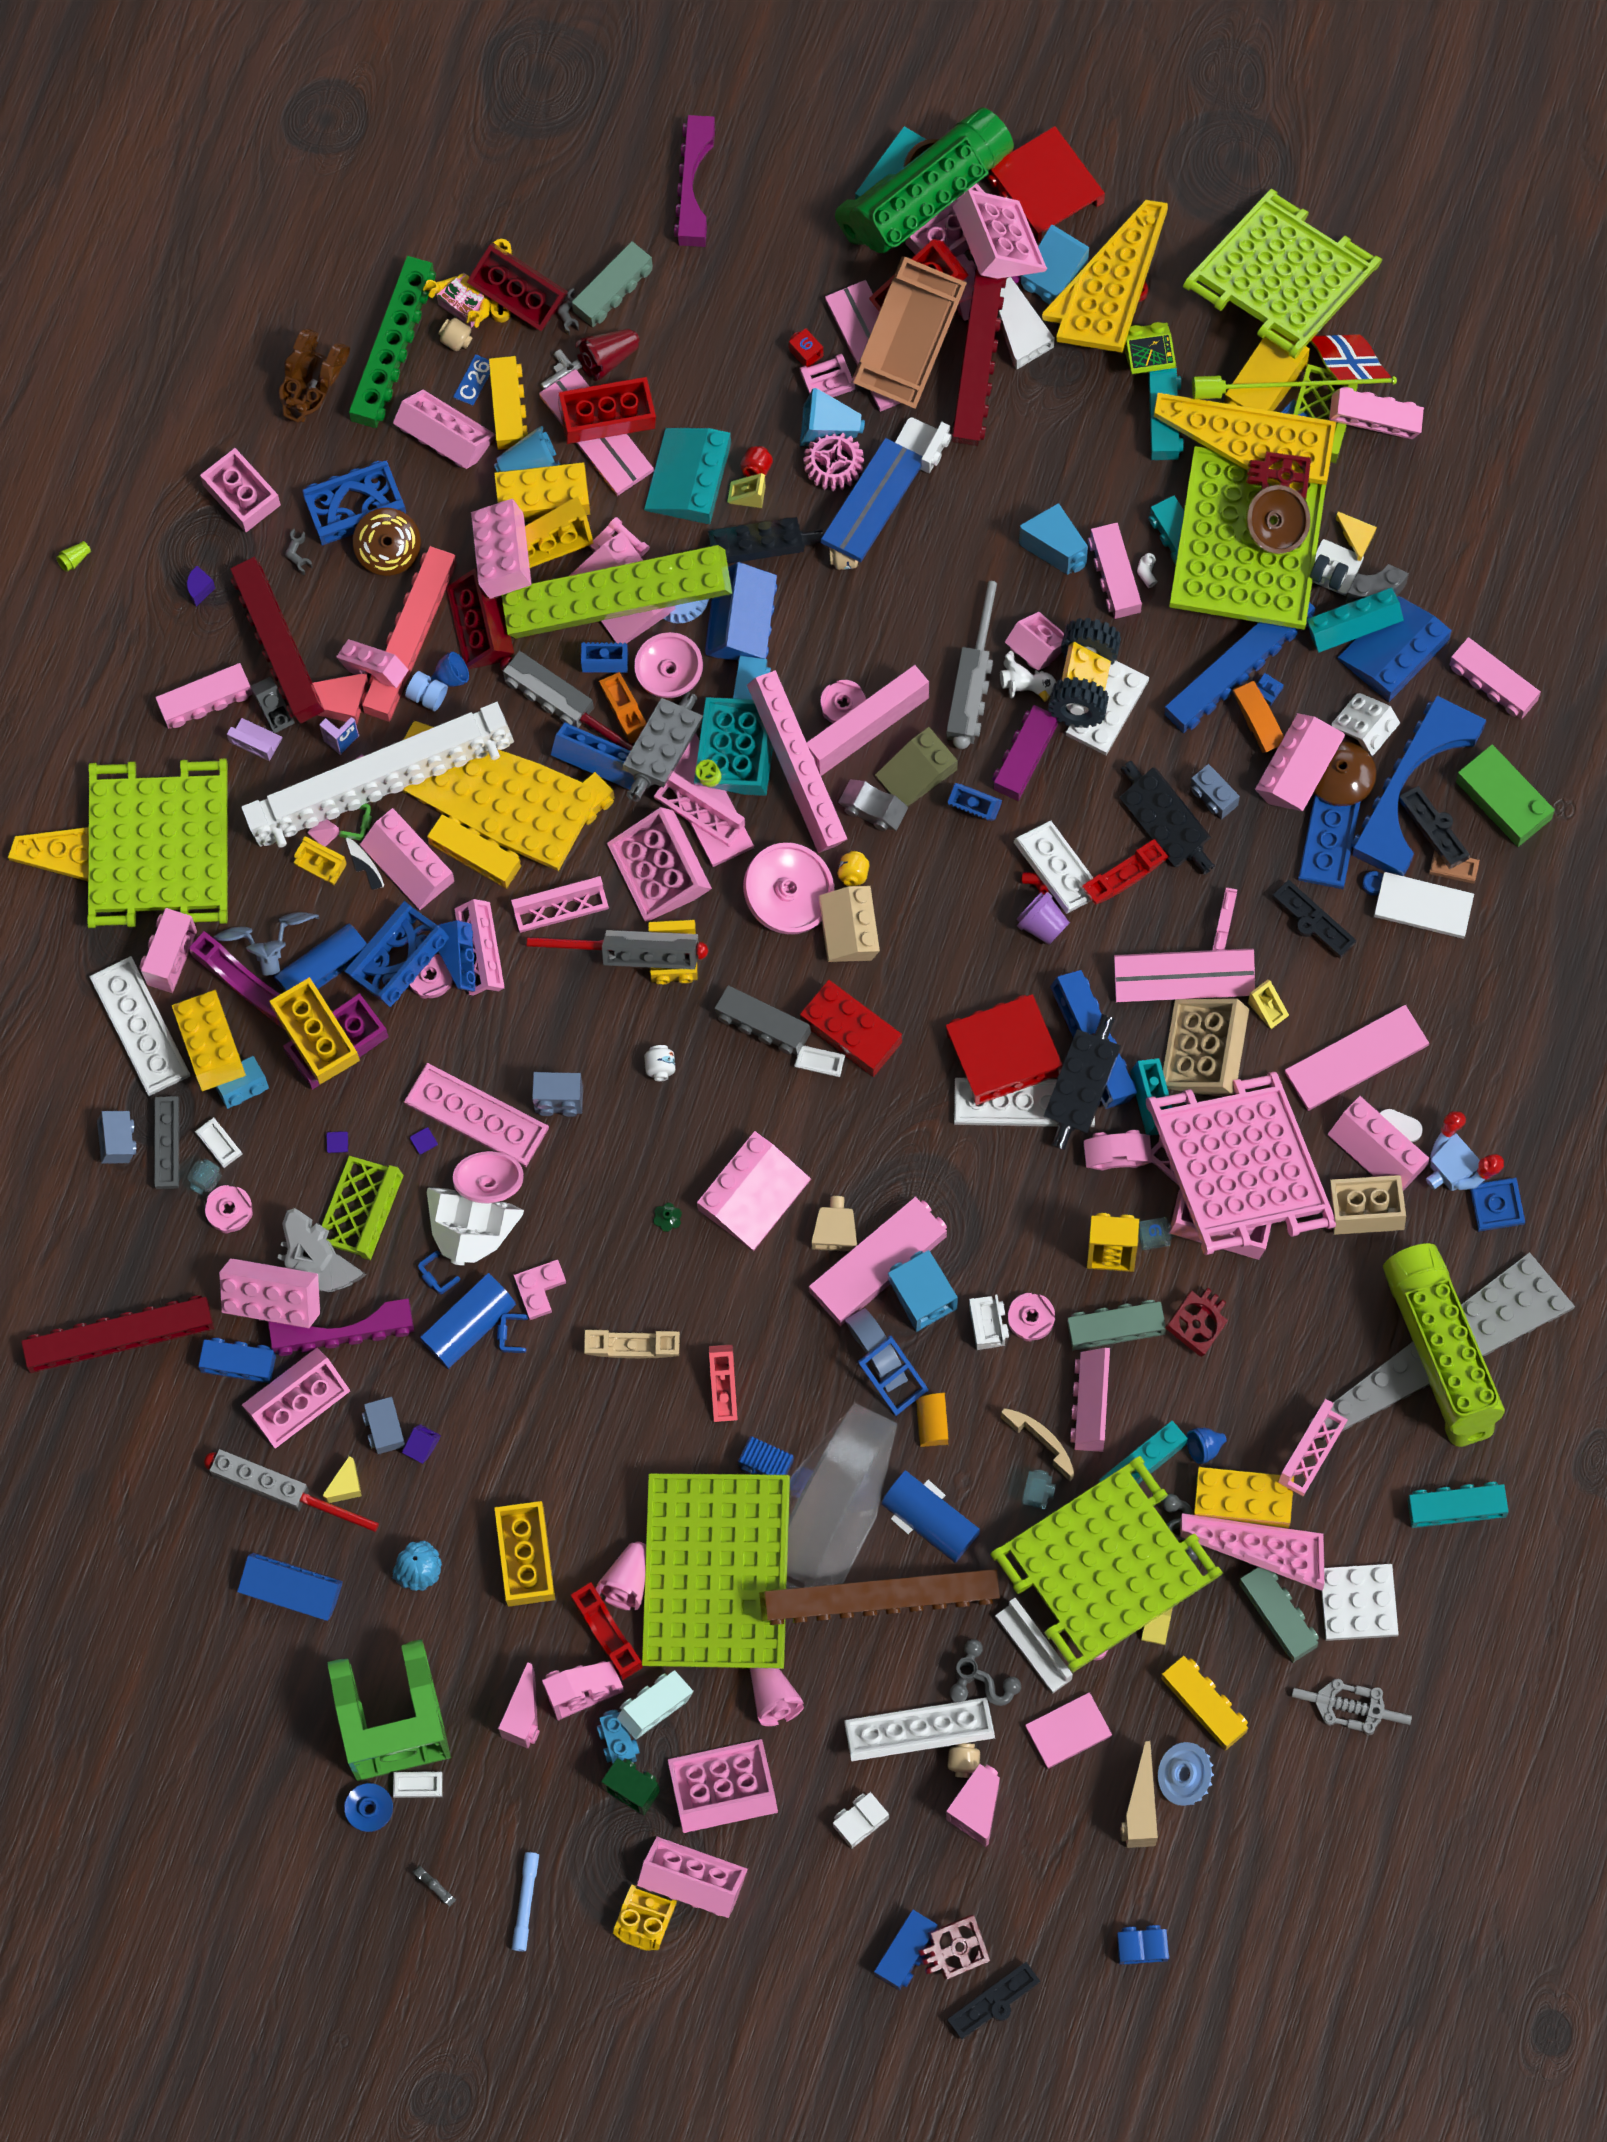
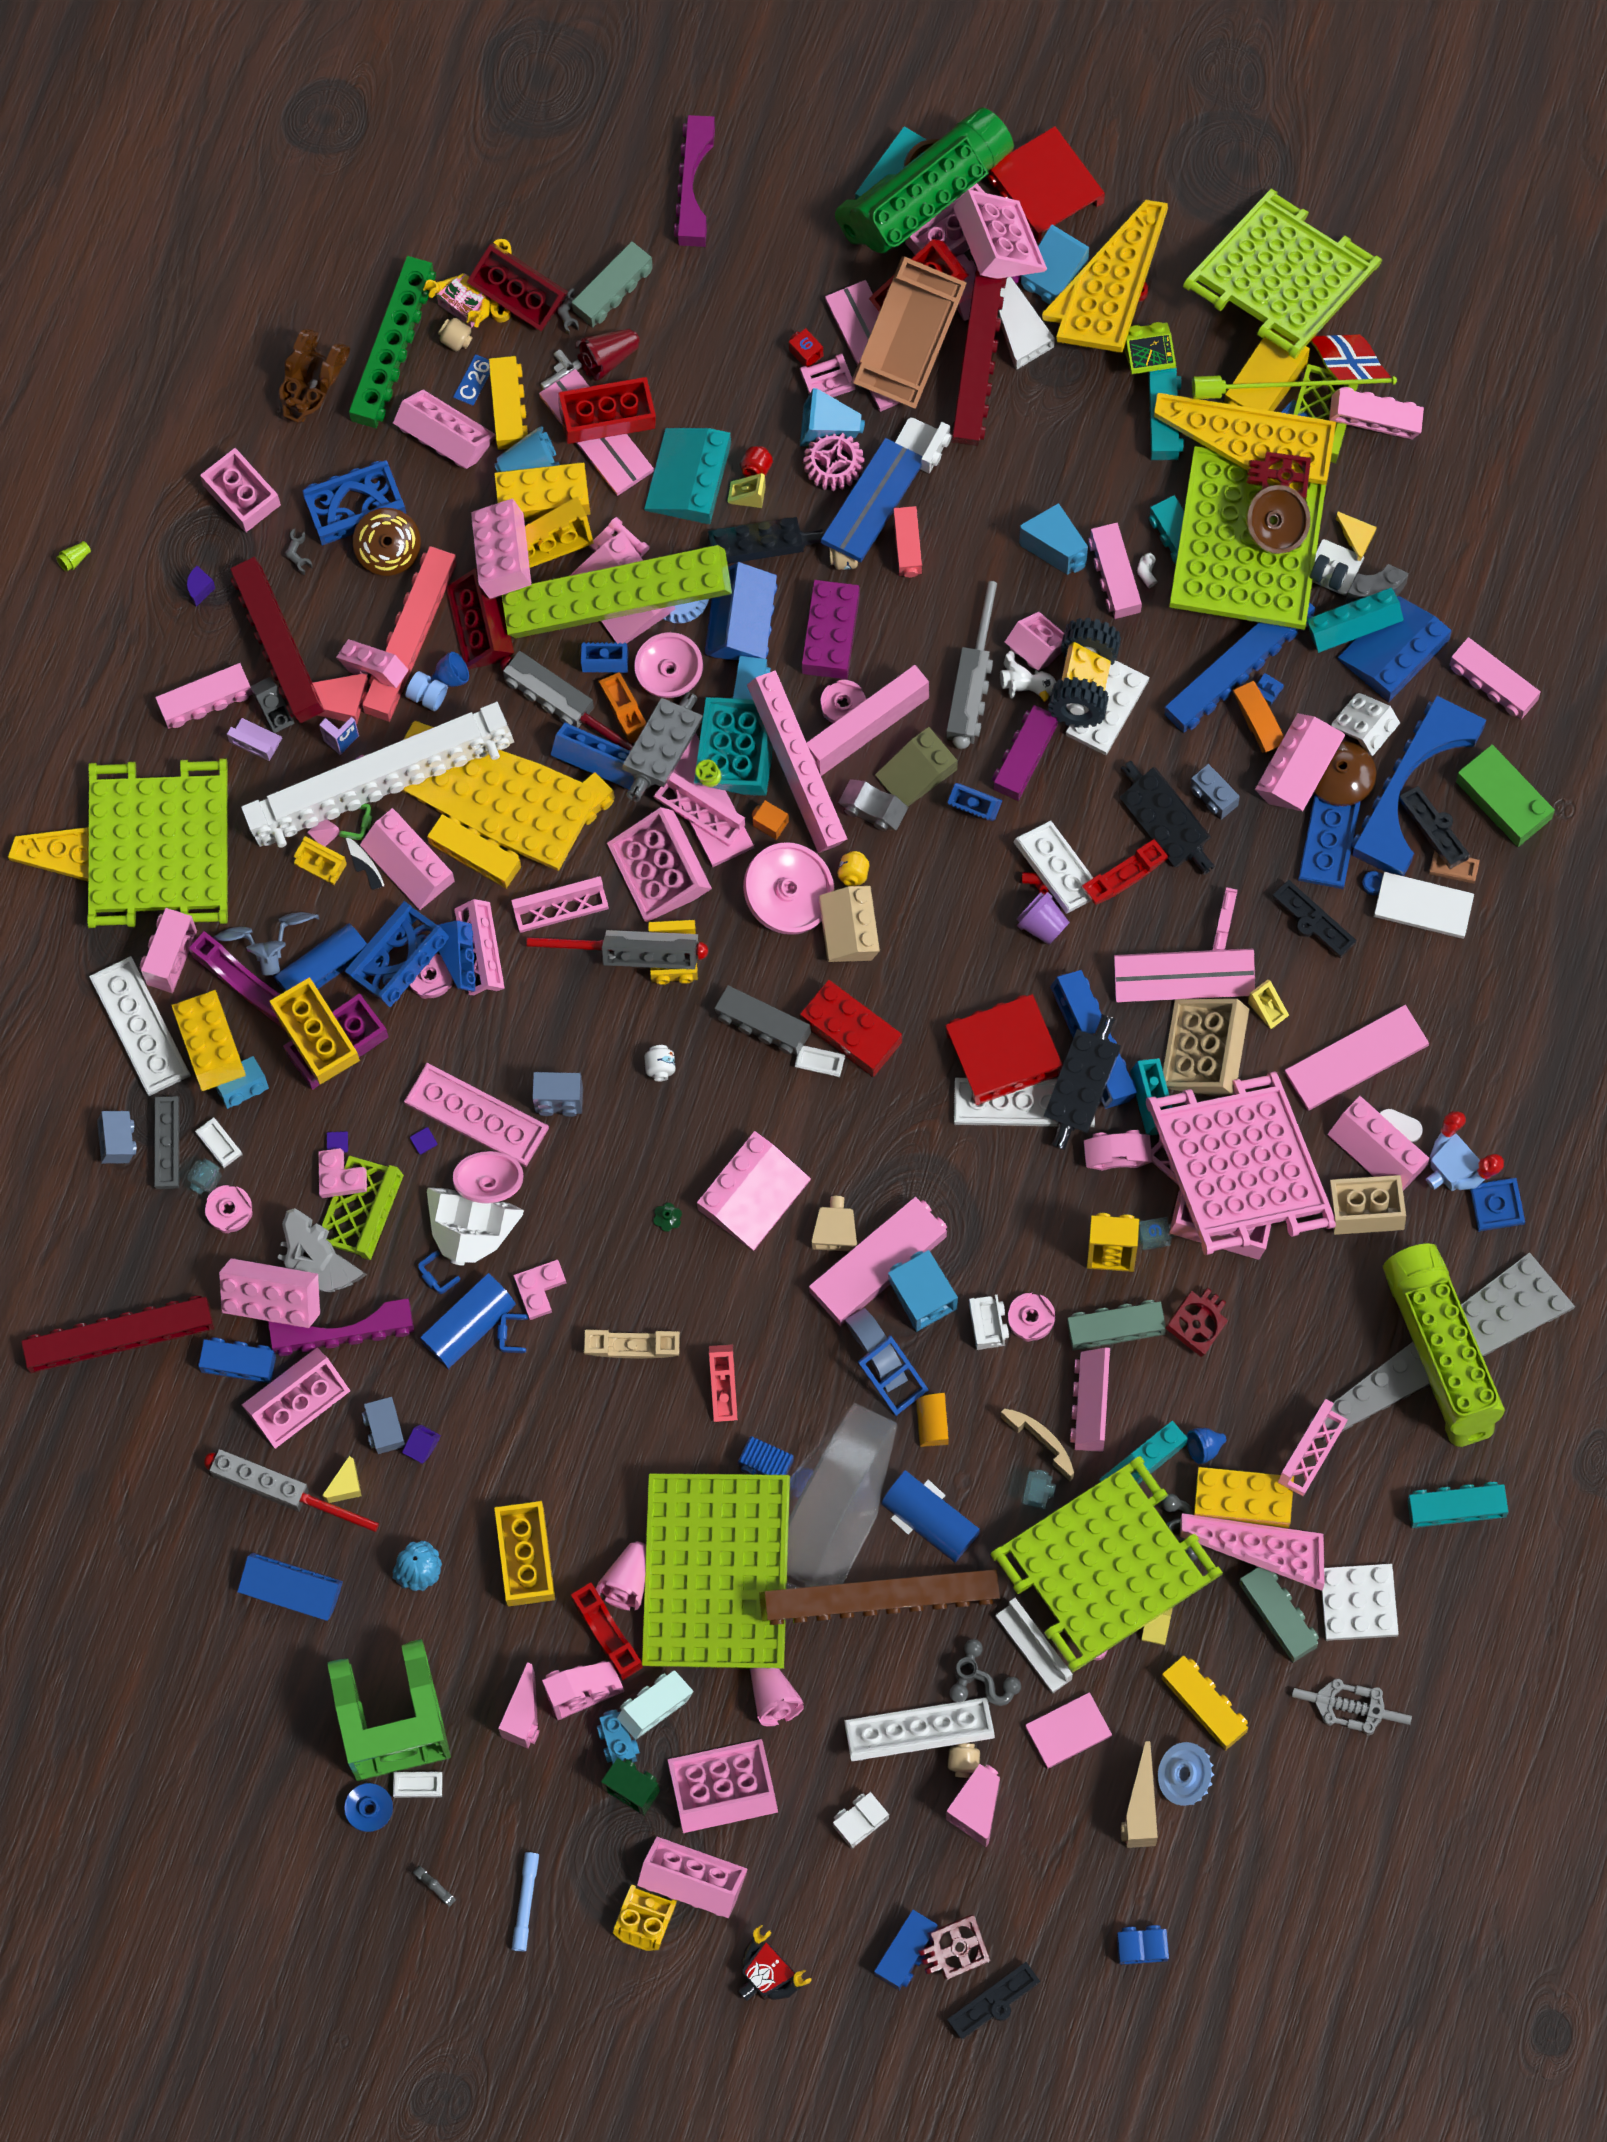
none -> bright pink plate [319,1148,367,1198]
none -> torso [737,1925,811,2001]
none -> orange brick [752,800,789,840]
none -> magenta brick [802,580,860,680]
none -> coral slope [894,506,922,578]

